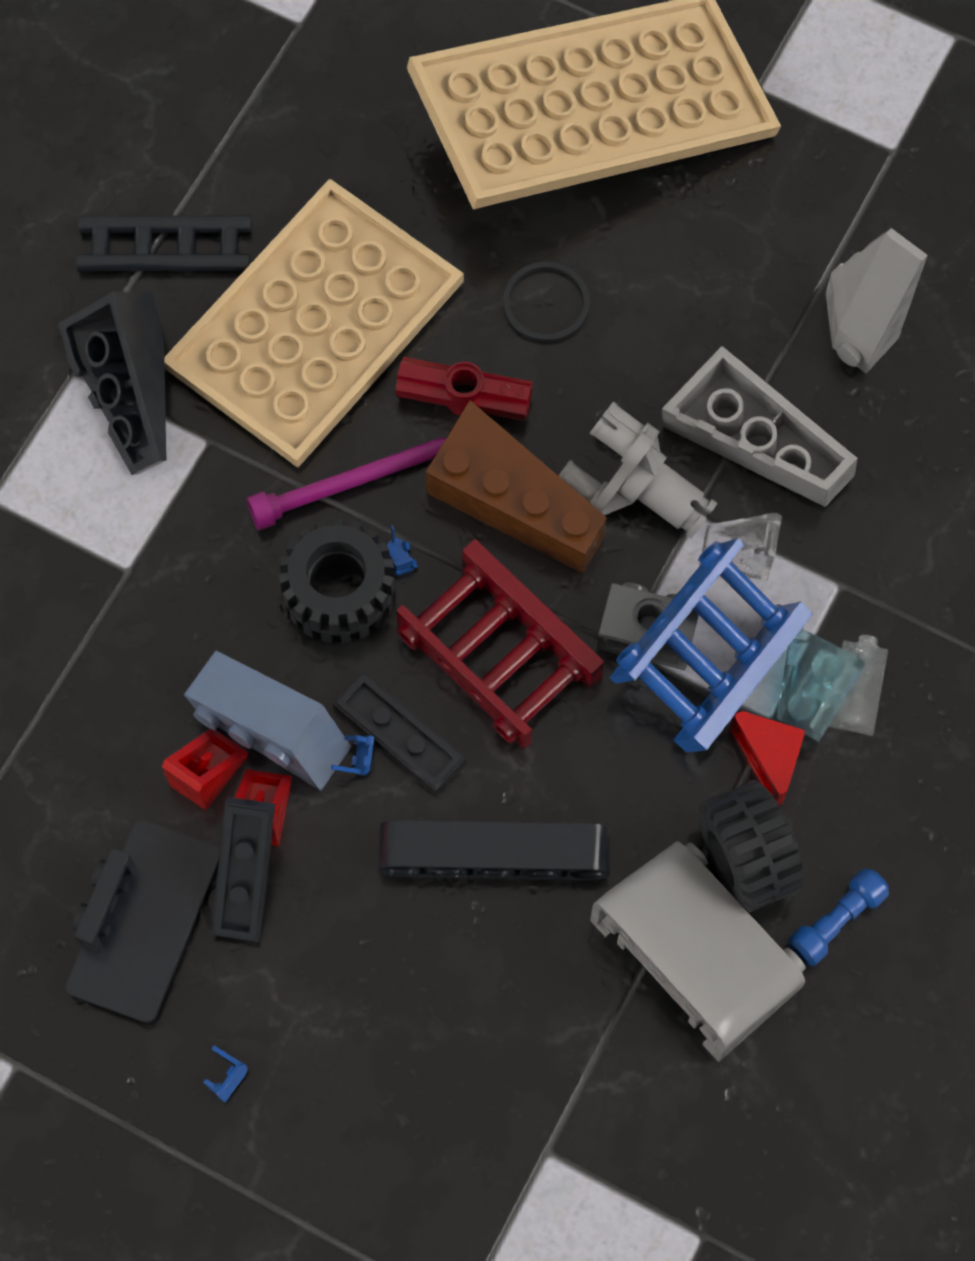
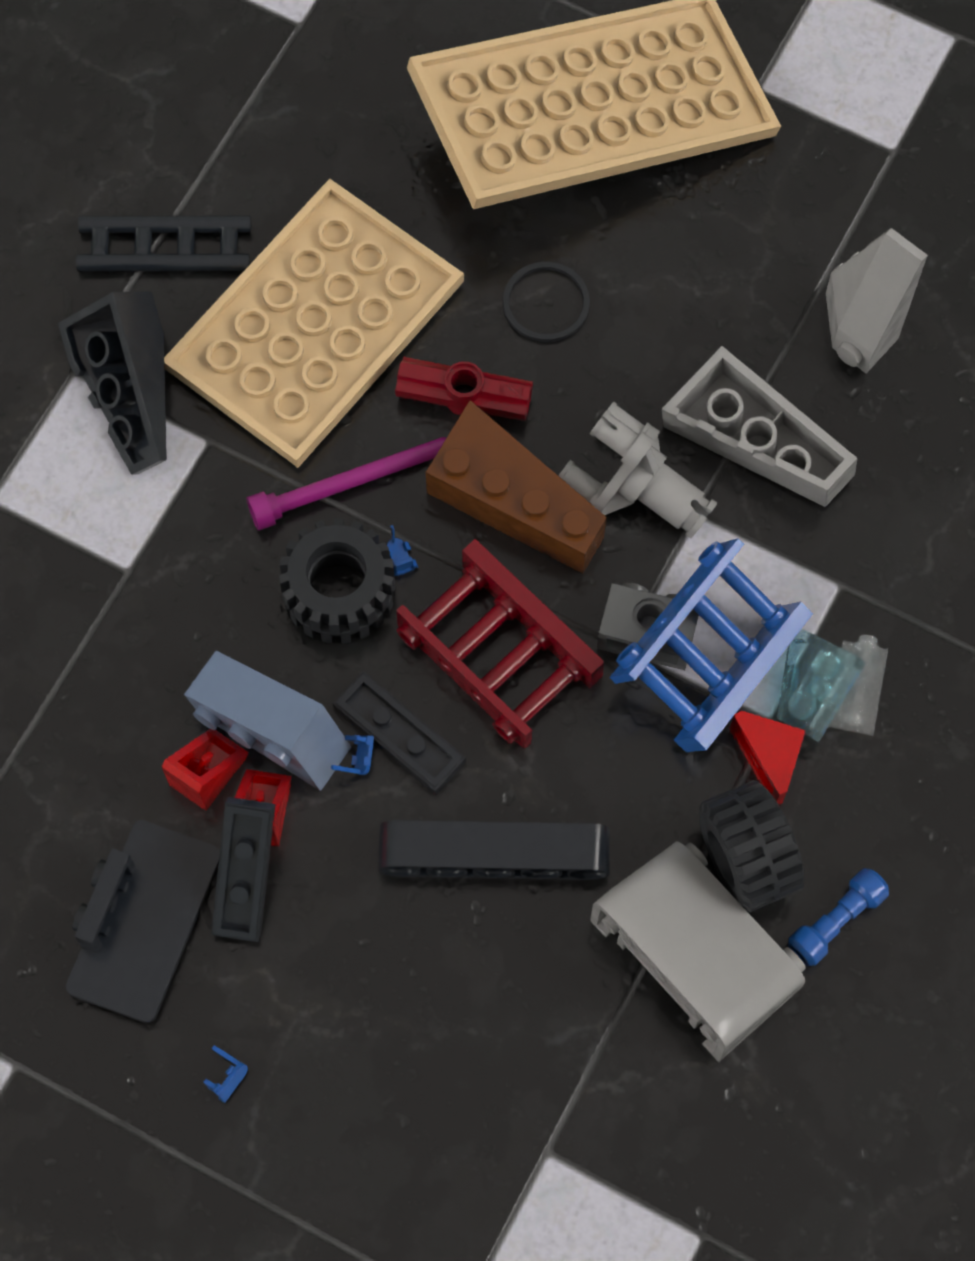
clear slope [699,513,782,581] -> none

